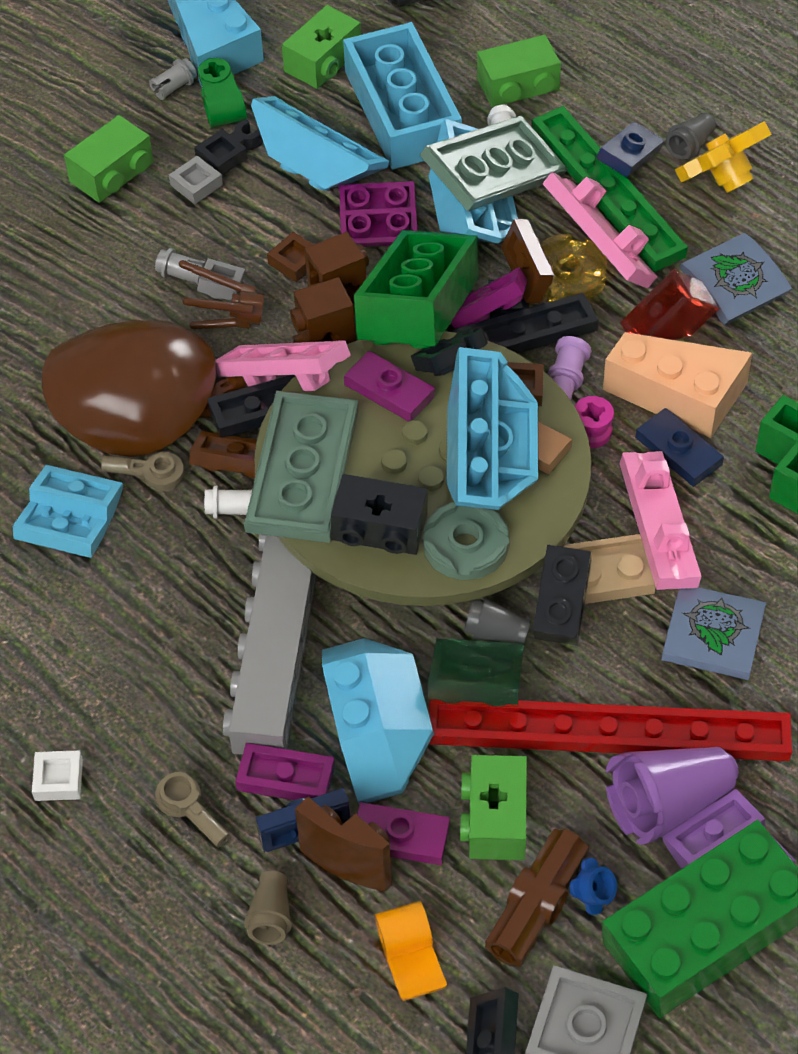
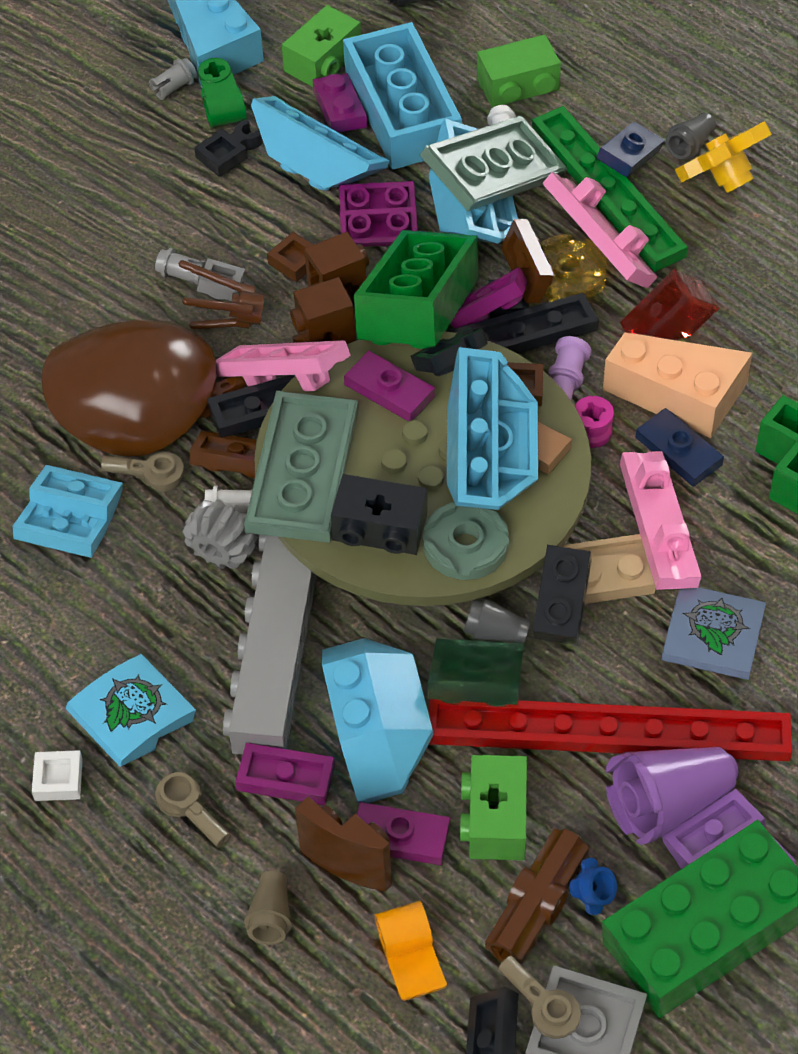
bright green brick [64,115,154,203] -> none
light grey plate [169,156,223,204] -> none
dark blue plate [255,788,350,852] -> none
sand blue slope [679,233,792,326] -> none
none -> medium azure slope [66,654,196,767]
none -> light grey gear [182,500,258,569]
none -> magenta plate [312,73,367,132]
none -> dark tan plate [498,956,581,1039]

